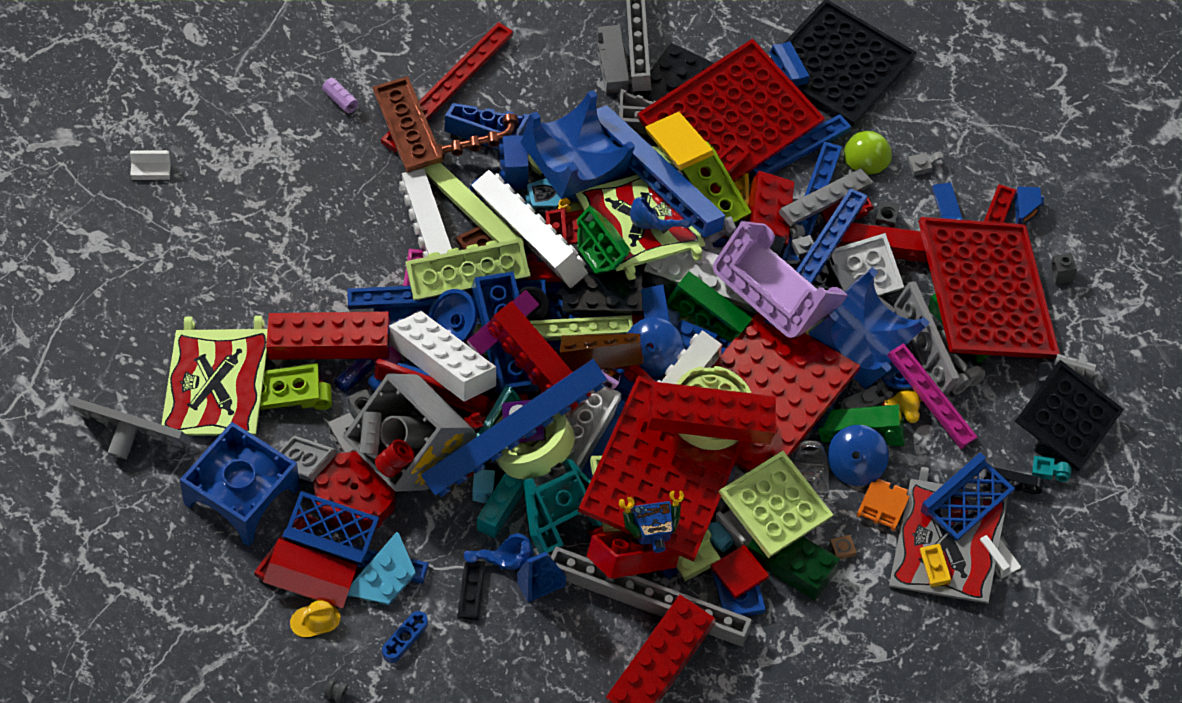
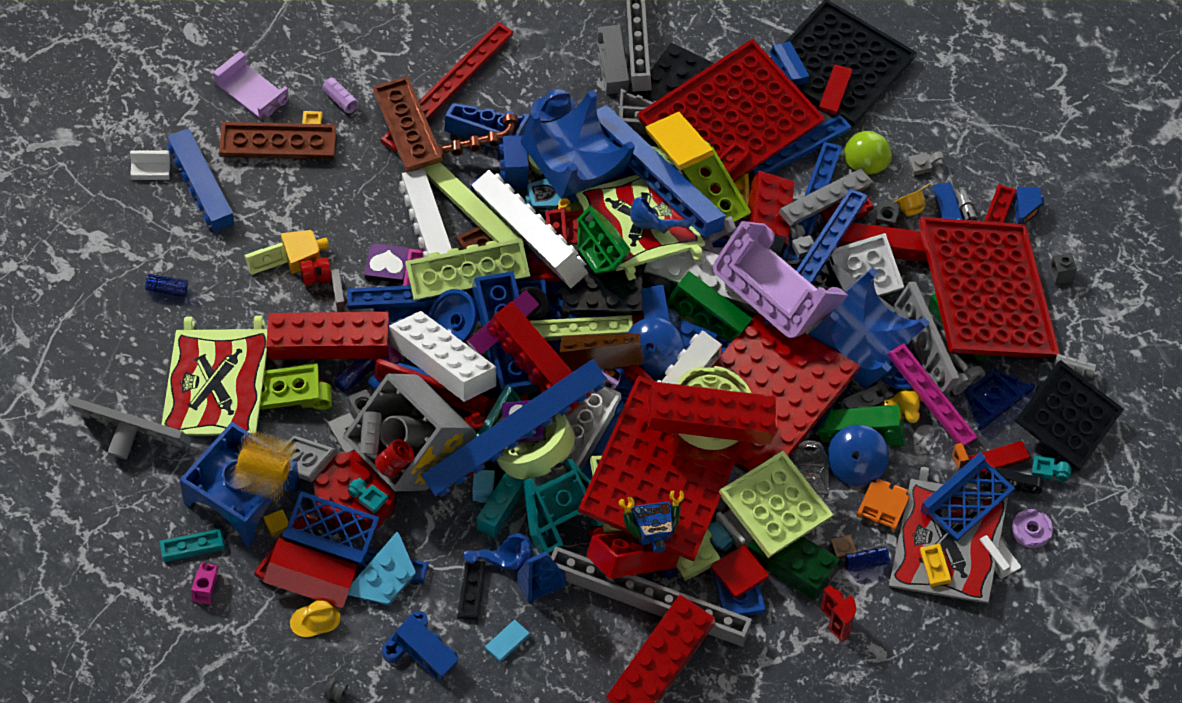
none -> clear blue axle [145,274,188,297]
none -> teal tile [159,529,225,562]
none -> brick [166,128,234,232]
none -> dark pink leg [191,562,219,605]
none -> lavender panel [213,51,289,121]
none -> copper plate [219,122,337,160]
none -> yellow piece [230,429,296,501]
none -> yellowish green plate [245,242,288,275]
none -> yellow tile [263,509,289,537]
none -> yellow torso [281,230,329,274]
none -> red wheel [300,257,332,287]
none -> yellow tile [302,111,323,124]
none -> light grey plate [331,269,348,312]
none -> teal plate [347,478,388,514]
none -> tile [364,243,410,283]
none -> blue brick [393,615,459,682]
none -> medium azure tile [485,620,530,663]
none -> blue piece [531,89,575,122]
none -> red tile [819,64,853,115]
none -> red brick [820,585,856,642]
none -> clear blue axle [845,546,890,572]
none -> yellow piece [893,183,931,217]
none -> orange tile [952,443,969,470]
none -> light grey pin [954,187,978,221]
none -> clear blue wing [965,369,1036,431]
none -> red tile [968,441,1030,477]
none -> lavender tile [1011,509,1053,548]

